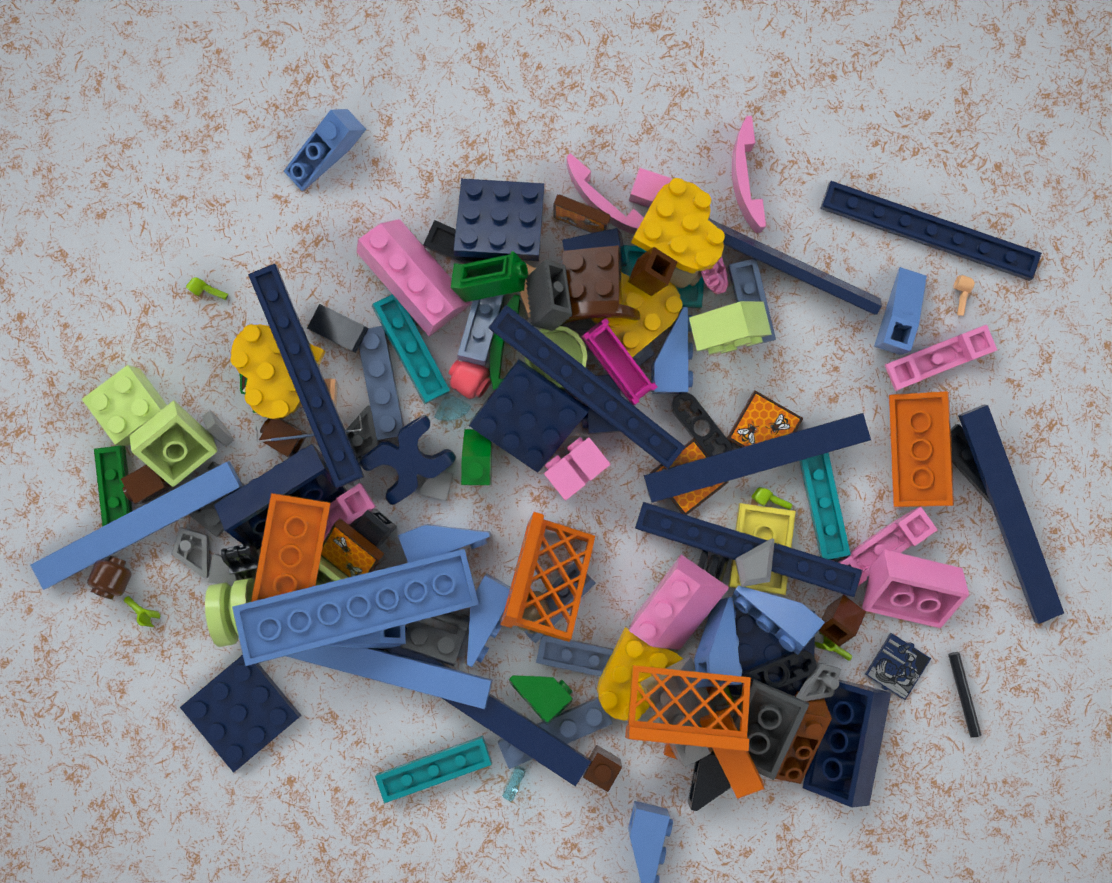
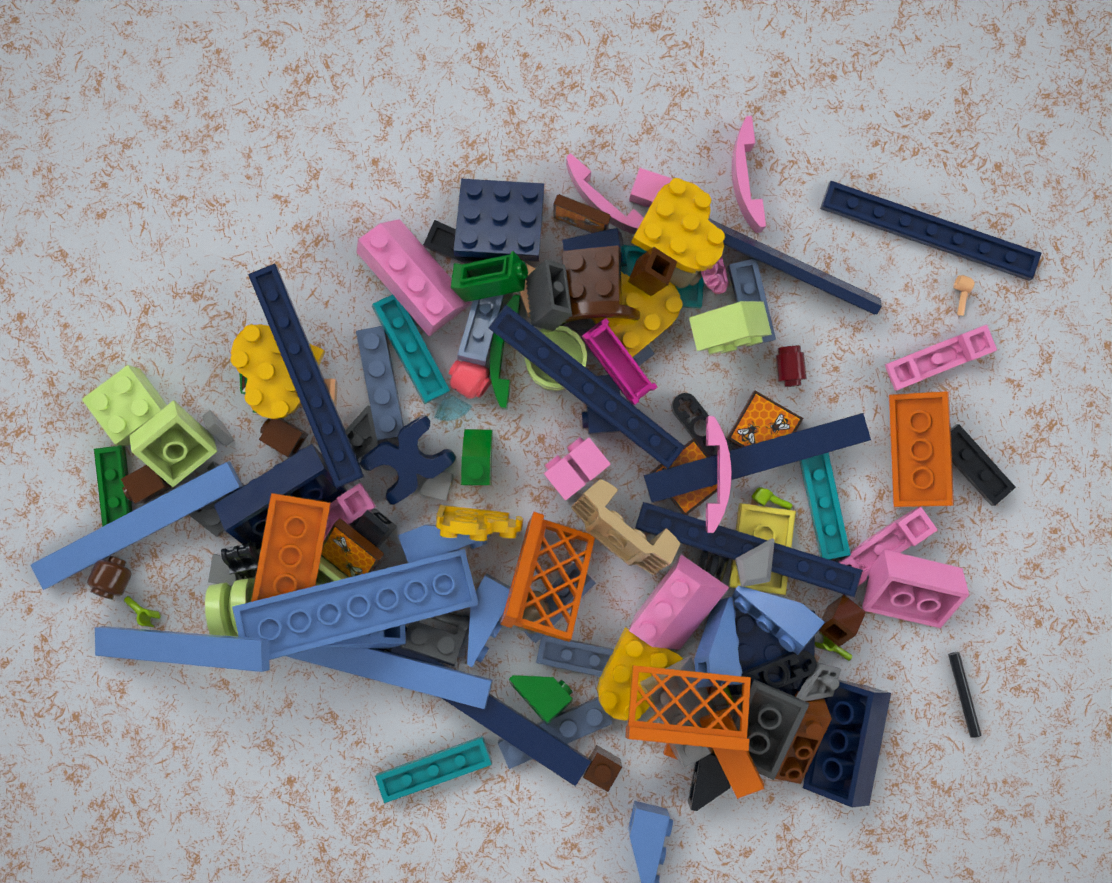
light grey piece [171,527,209,578] -> none
dark blue plate [180,655,302,773] -> none
lime hand [186,277,228,300] -> none
piece [255,415,362,442] -> none
medium blue slope [284,109,366,191] -> none
black tile [307,304,369,353] -> none
dark blue plate [469,359,588,473] -> none
clear light blue tile [502,765,526,802] -> none
medium blue slope [651,307,693,394] -> none
piece [865,633,931,700] -> none
medium blue slope [874,267,927,355] -> none
dark blue tile [958,404,1064,624] -> none
none -> medium blue tile [95,626,270,672]
none -> yellow plate [435,505,524,541]
none -> tan plate [571,479,680,575]
none -> bright pink slope [706,416,732,533]
none -> dark red brick [776,345,807,387]

